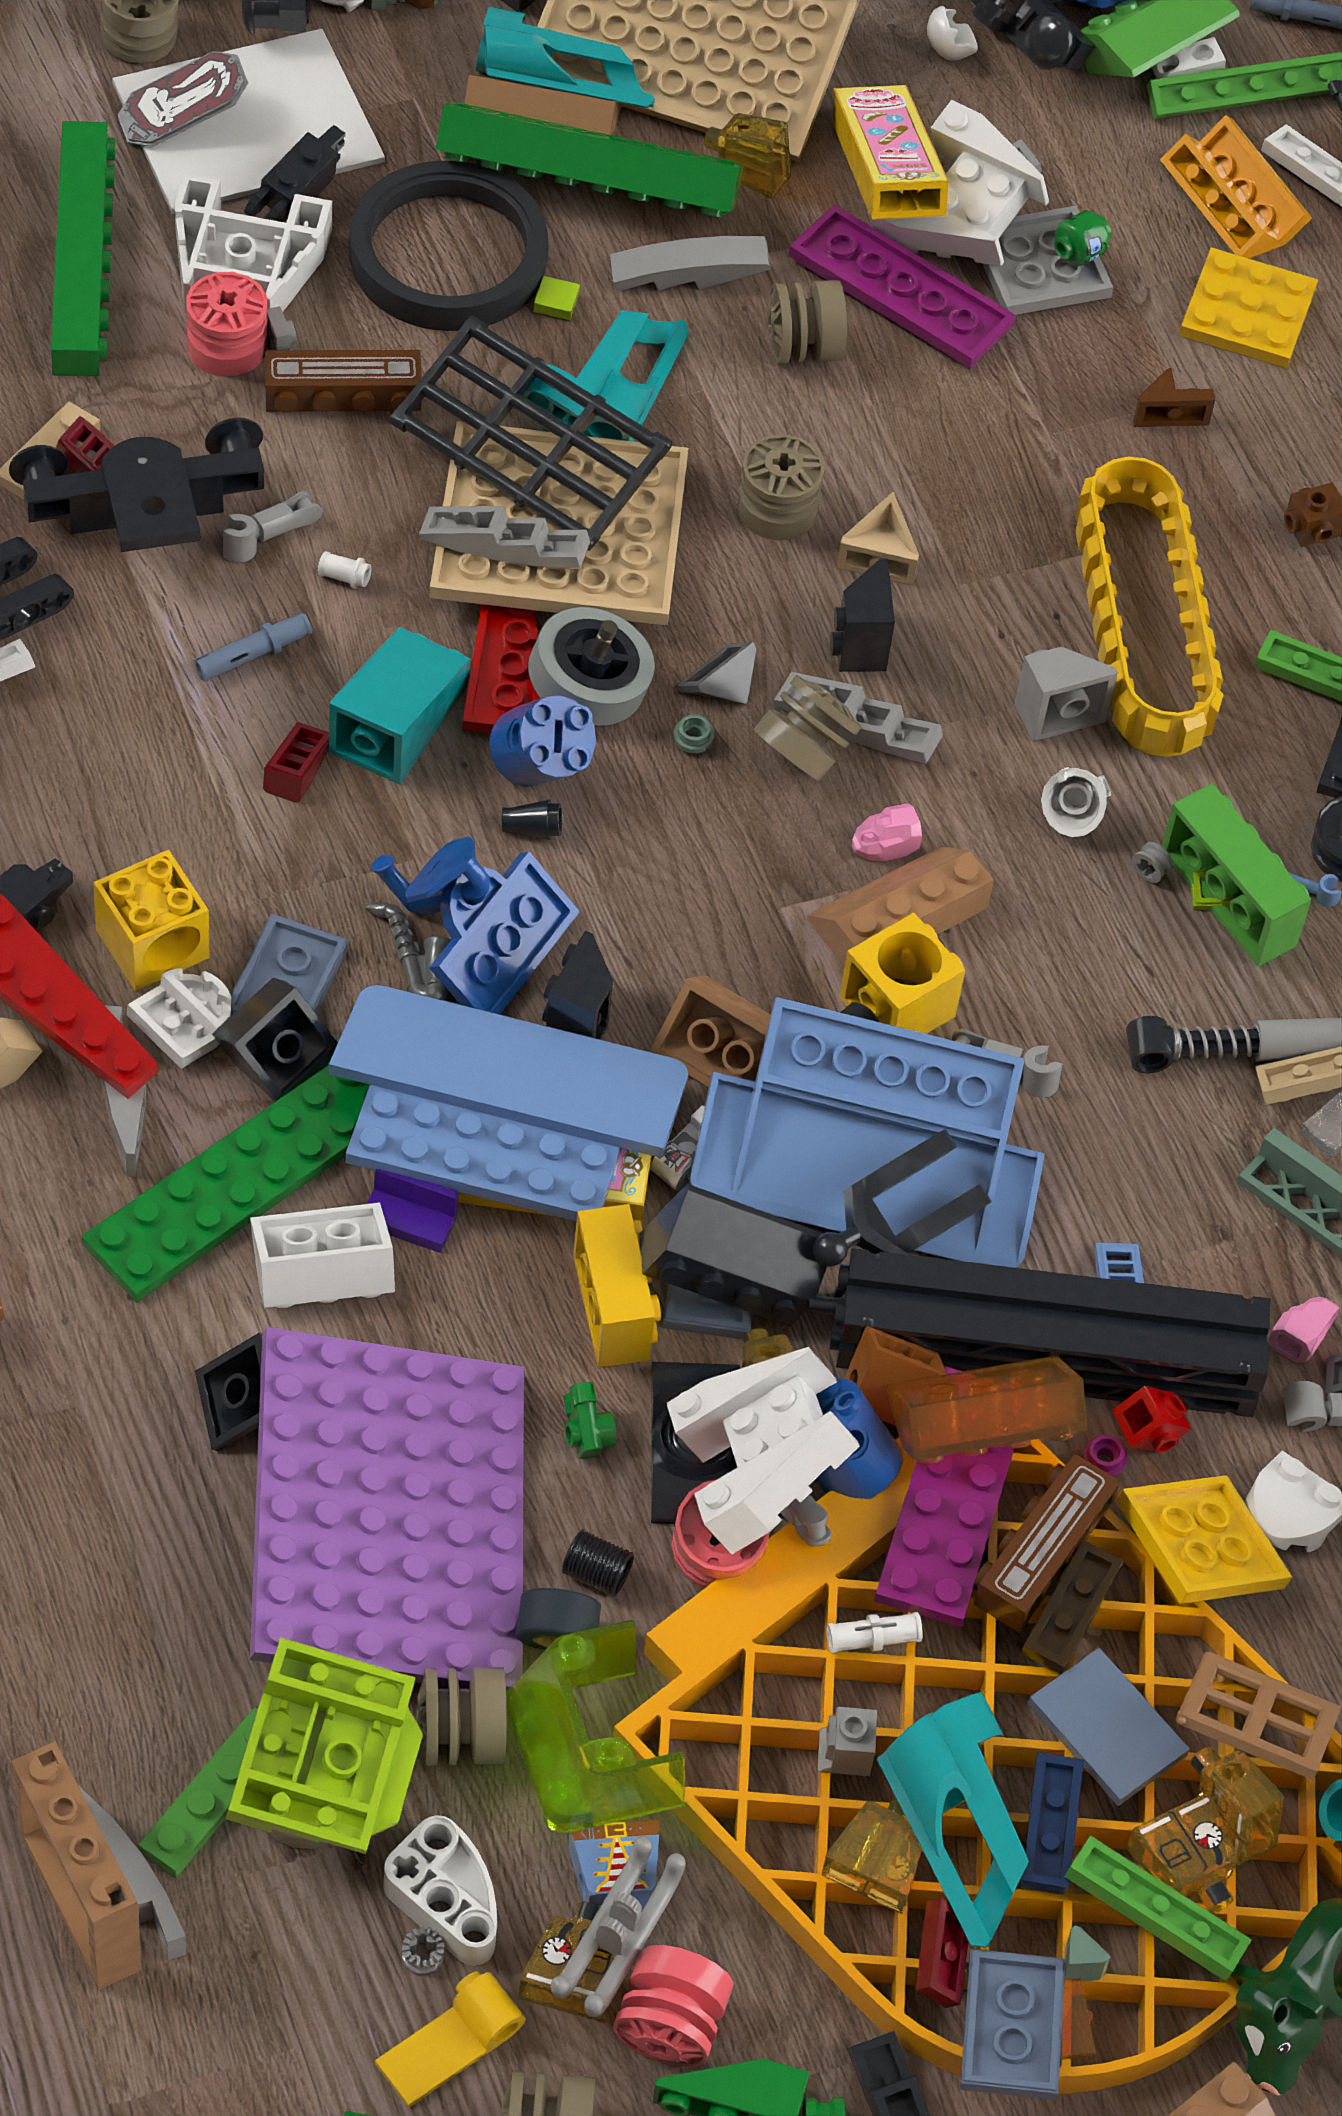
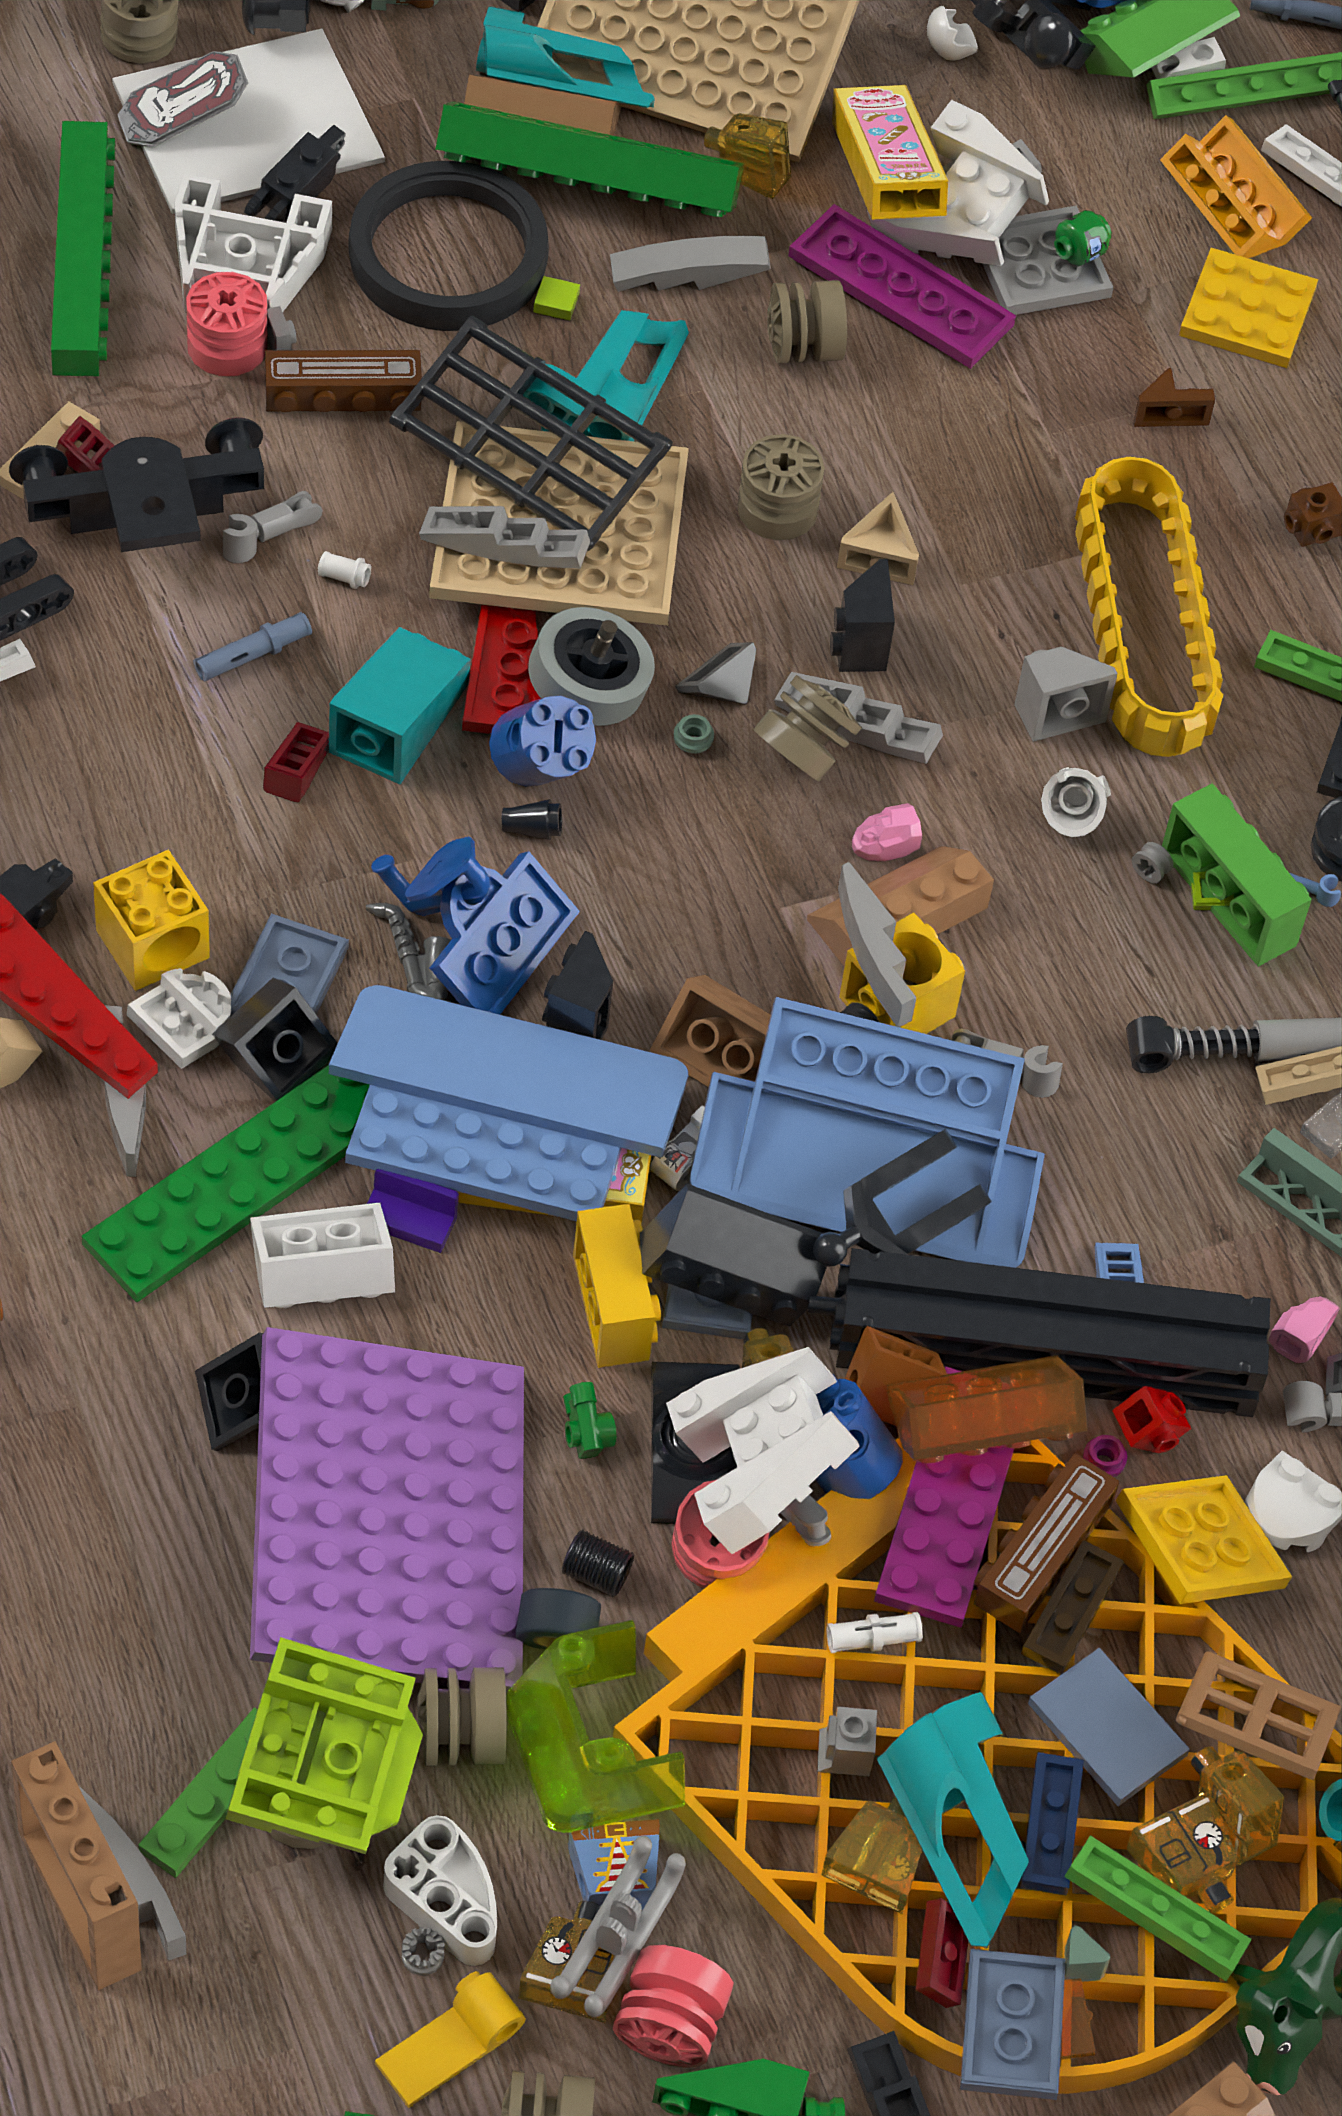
none -> light grey slope [838,862,916,1027]

